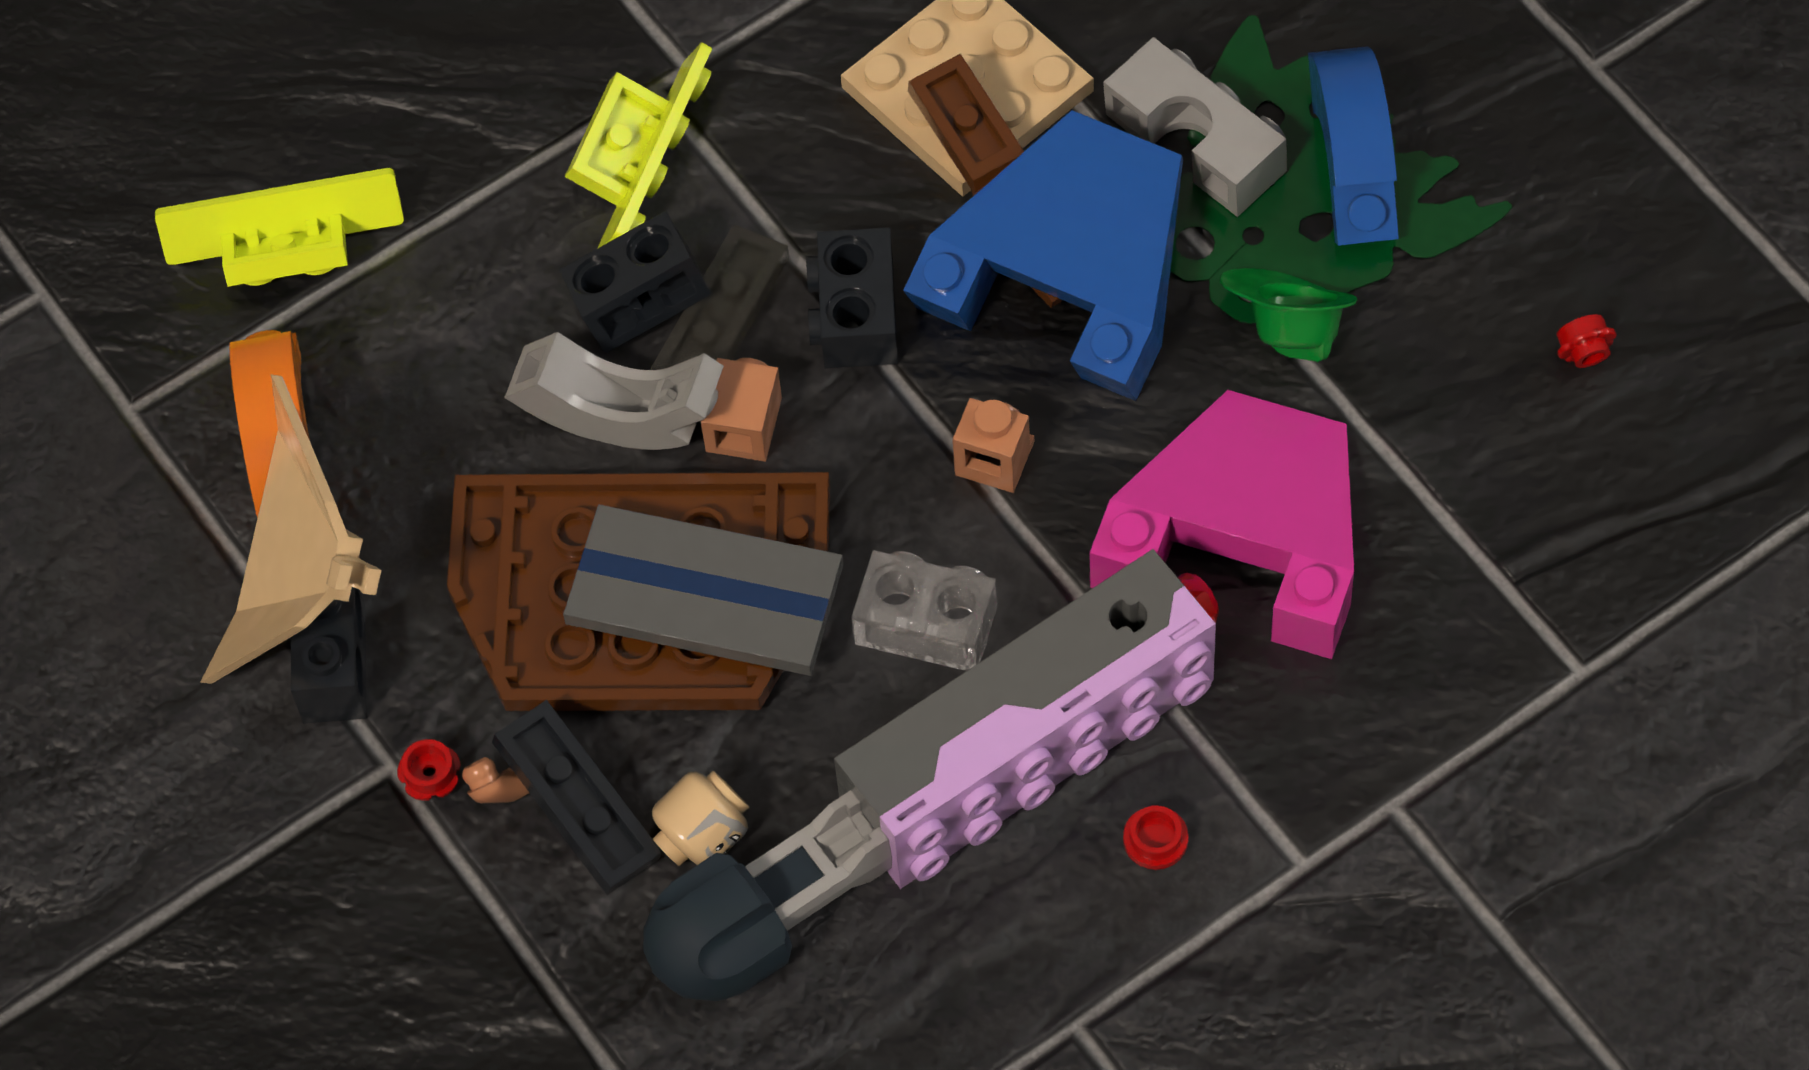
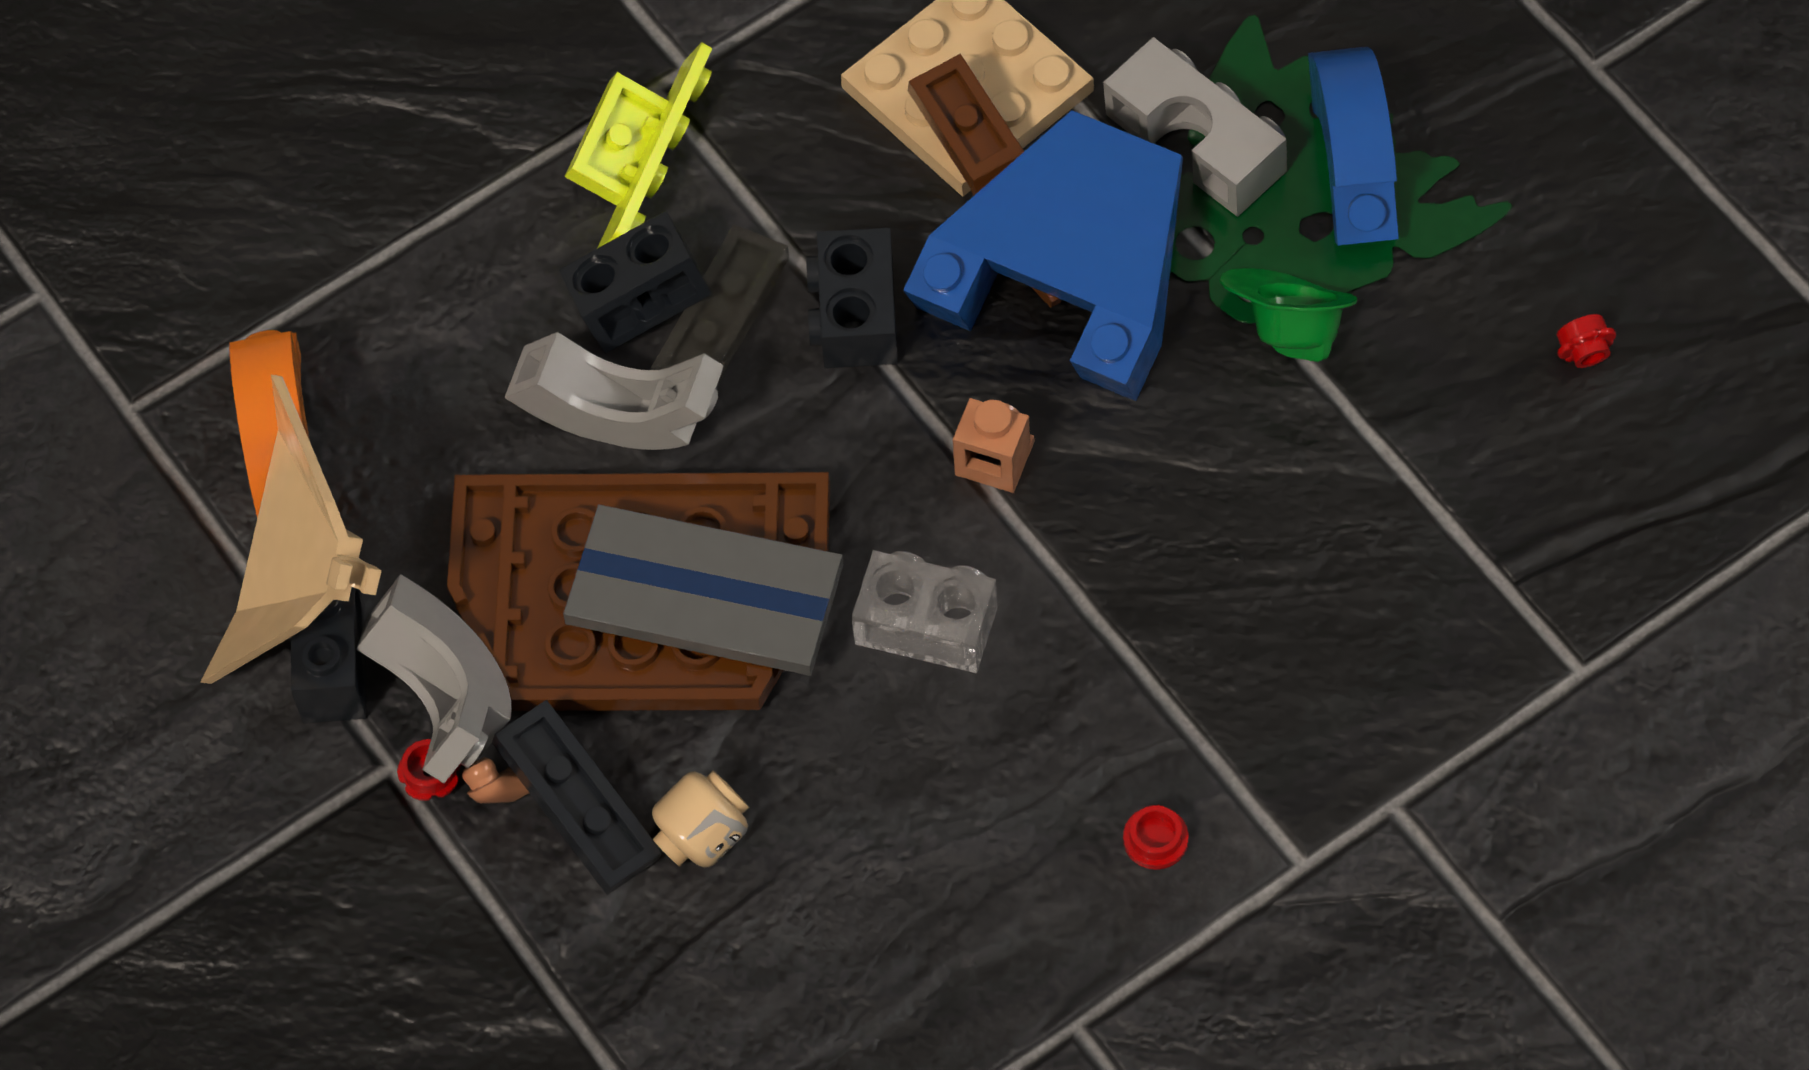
neon yellow bracket [155,168,404,287] -> none
piece [643,549,1219,1001] -> none
nougat brick [701,358,782,462] -> none
dark pink wedge [1090,390,1354,659] -> none
none -> light grey arch [356,574,512,783]

